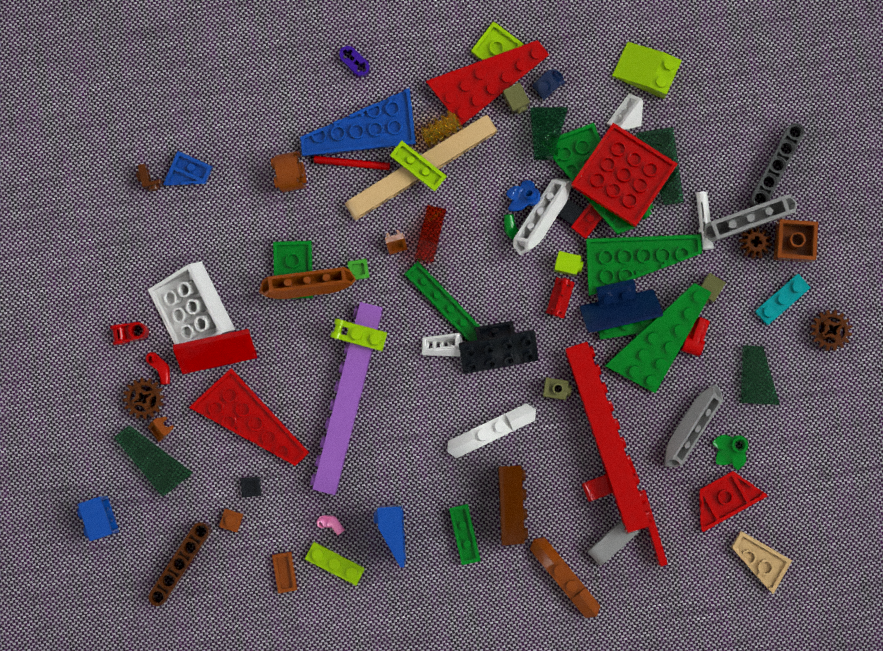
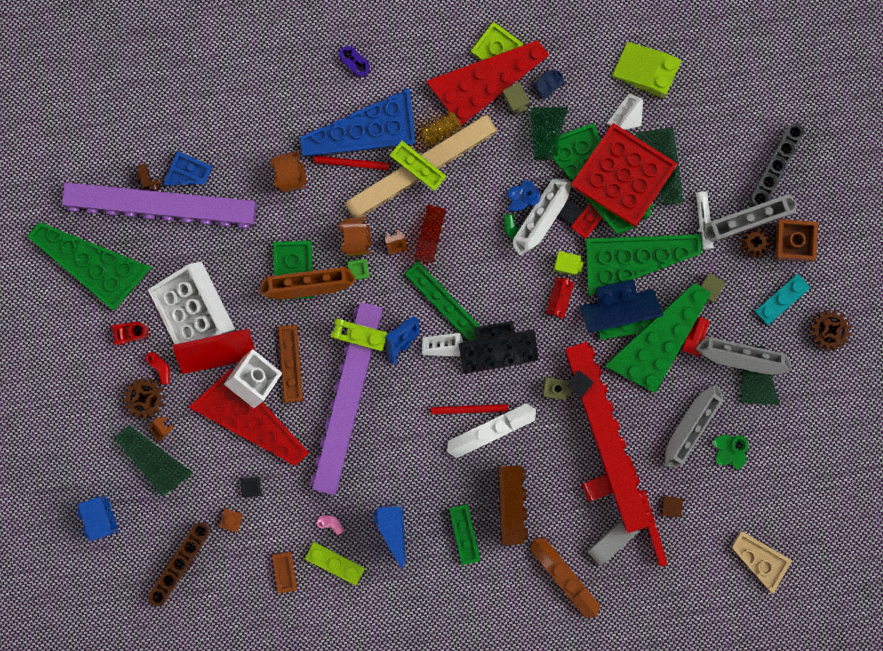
red wing [698,471,768,532] -> none
none -> green wing [27,222,152,311]
none -> medium lavender brick [62,182,257,229]
none -> white brick [224,349,282,408]
none -> dark orange tile [278,325,304,403]
none -> dark orange brick [339,216,372,257]
none -> blue wing [385,316,420,365]
none -> red bar [431,404,508,415]
none -> black tile [567,370,594,398]
none -> reddish brown tile [661,496,683,518]
none -> light grey brick [696,337,792,374]

